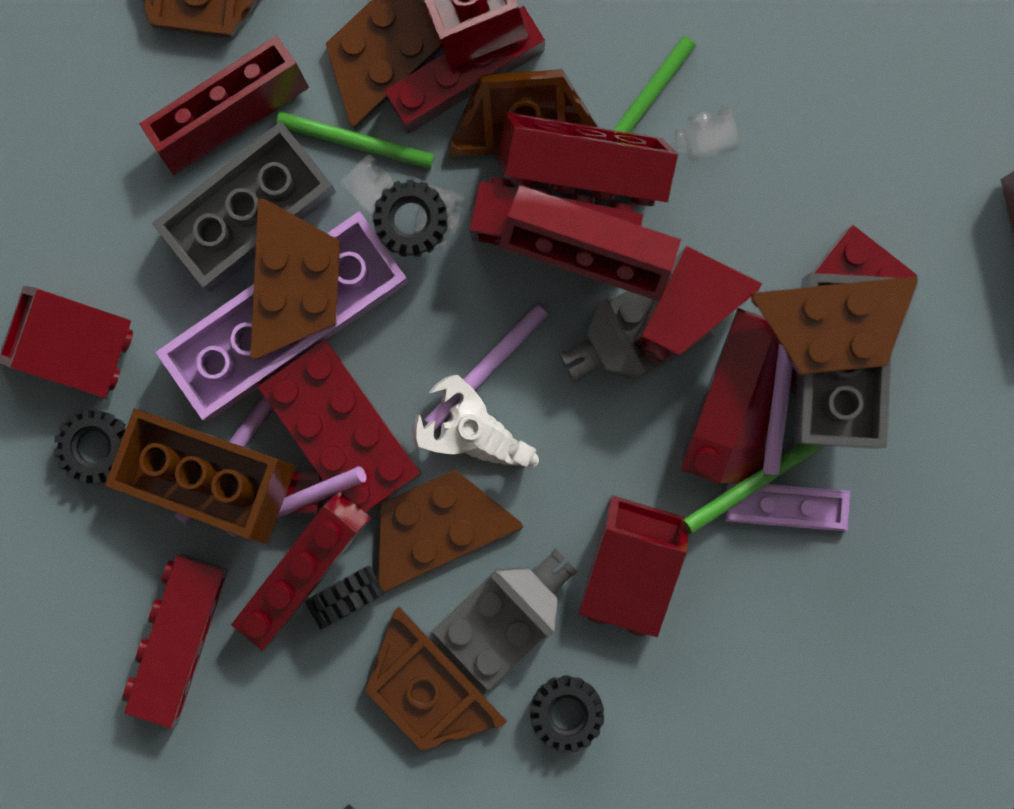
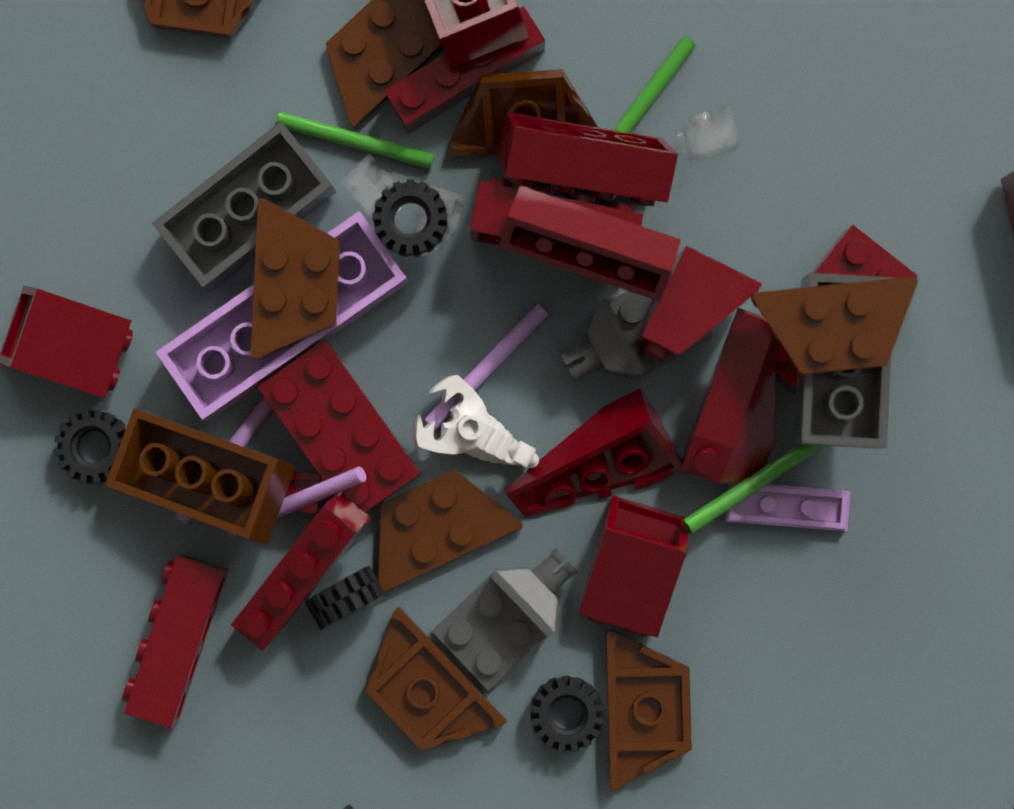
dark red brick [139,35,309,175] -> none
lavender bar [763,344,793,475] -> none
none -> dark red wedge [505,388,682,517]
none -> reddish brown wing [606,630,692,790]

